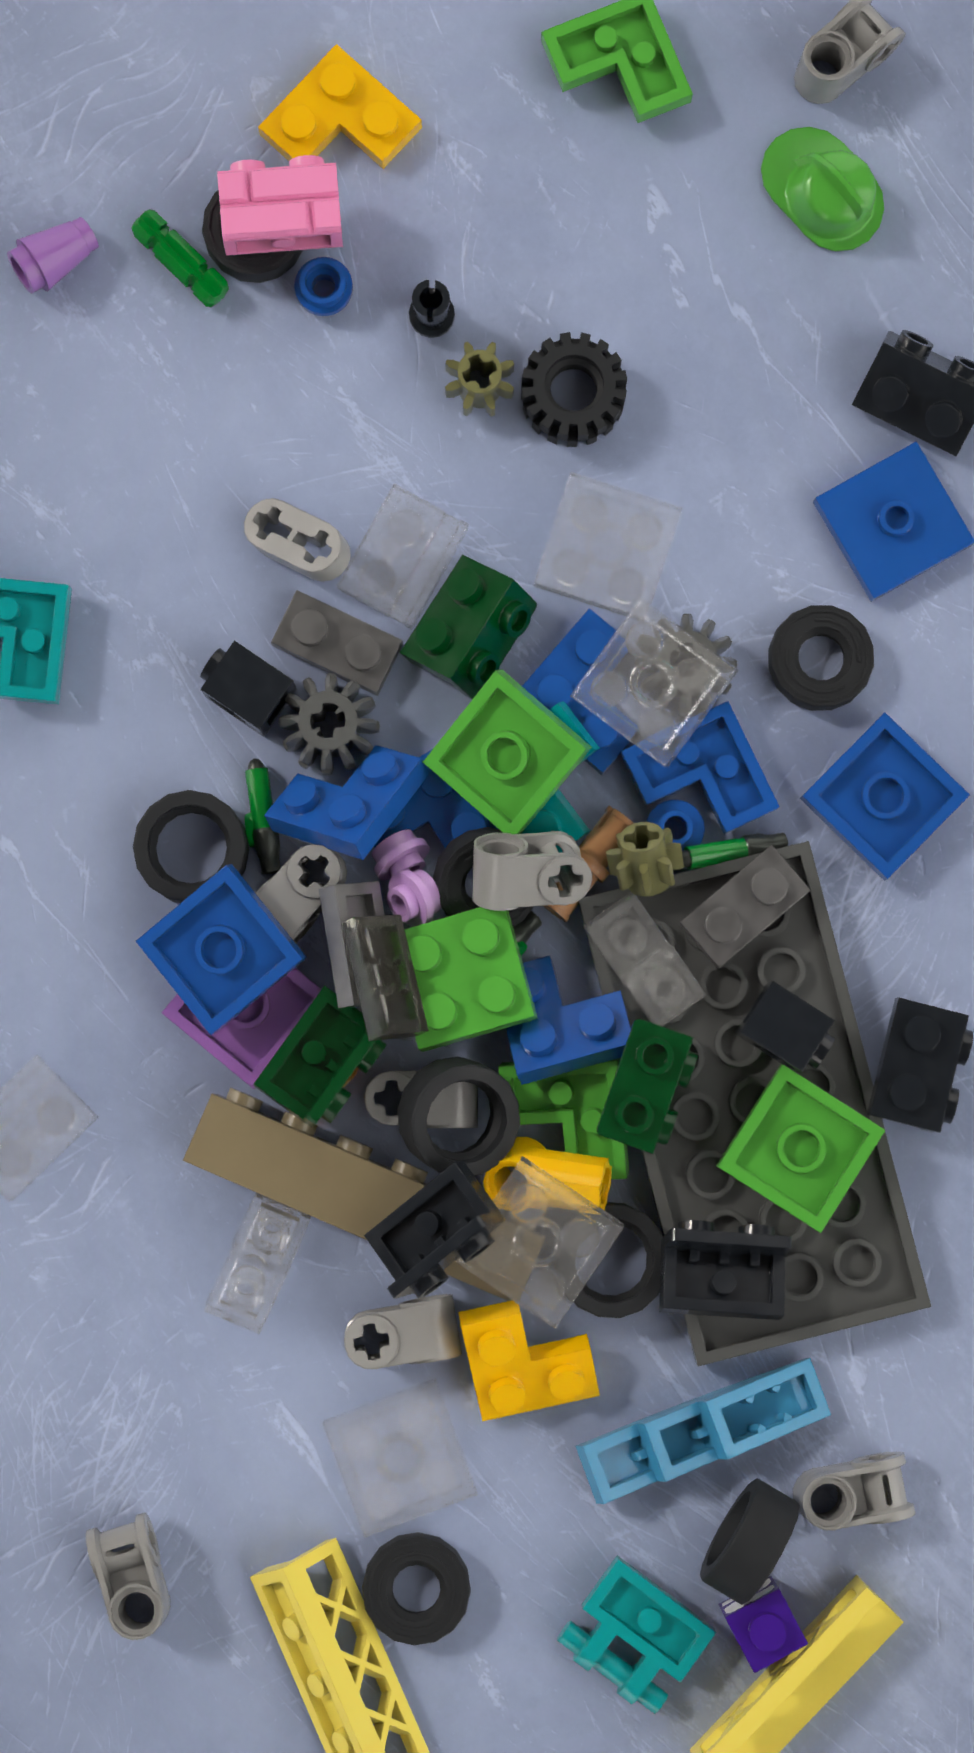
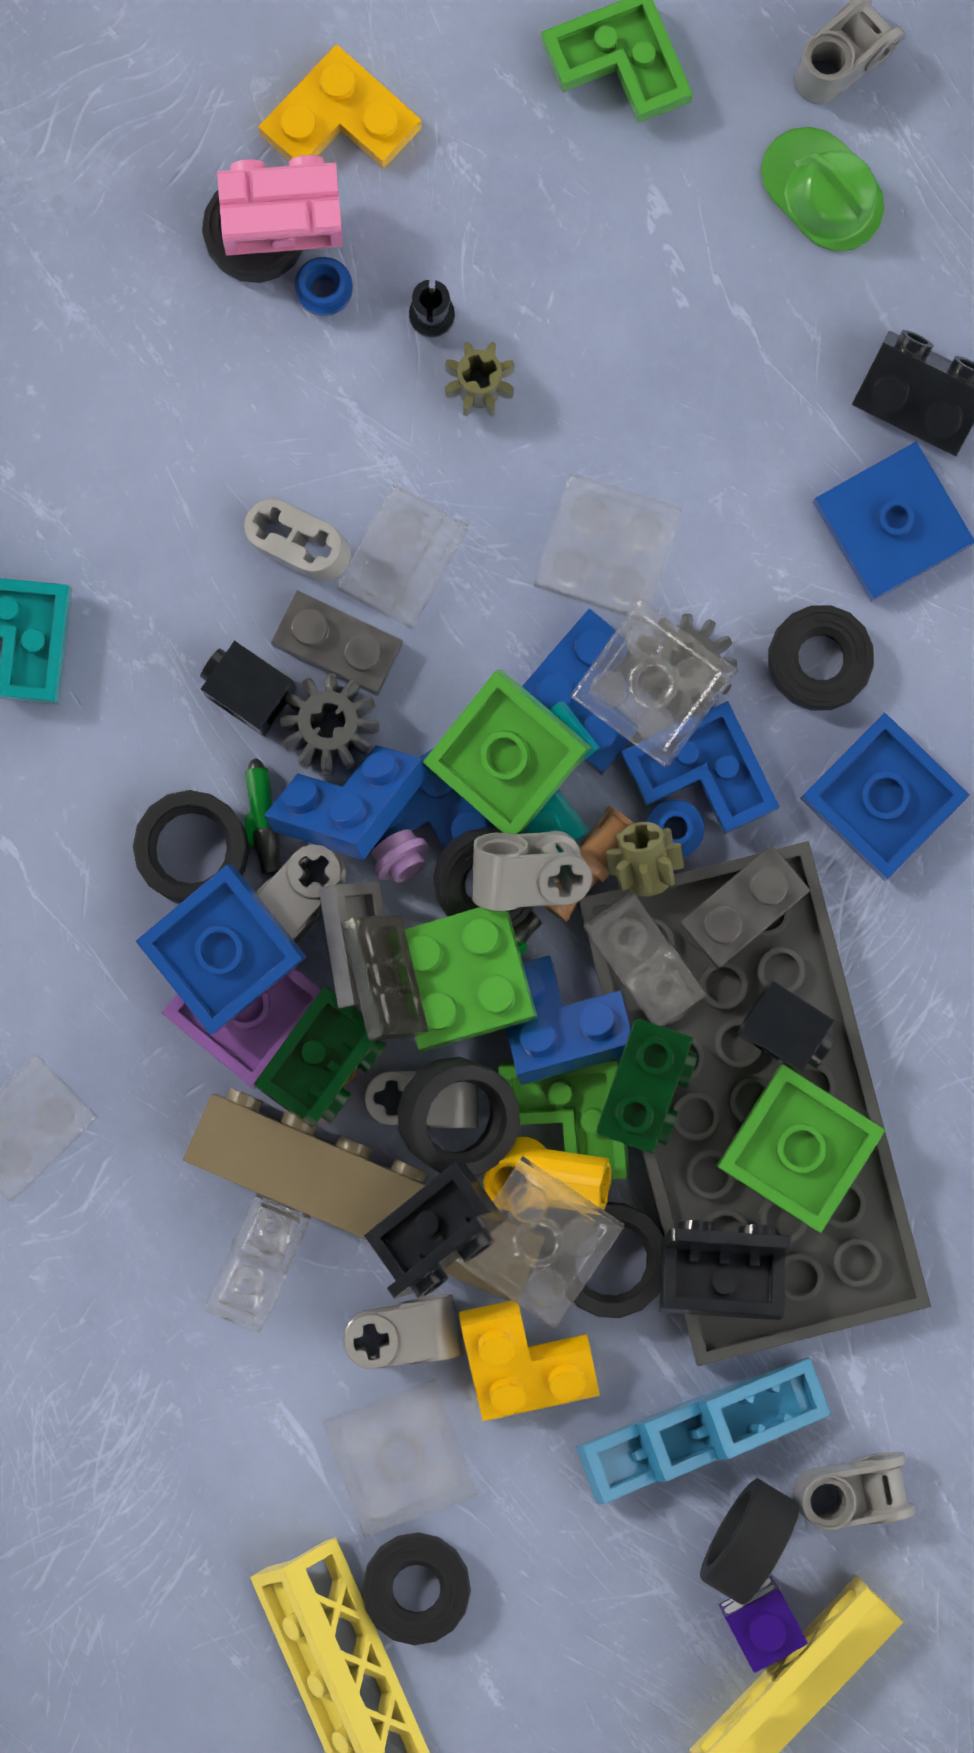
medium lavender cone [7,217,99,294] -> none
light grey piece [86,1513,171,1640] -> none
green axle [131,209,229,308] -> none
lavender plate [387,869,441,927] -> none
dark green bracket [400,555,537,699] -> none
black tyre [521,332,627,447] -> none
teal plate [557,1555,716,1714] -> none
green piece [682,833,788,870] -> none
black bracket [867,997,973,1133] -> none

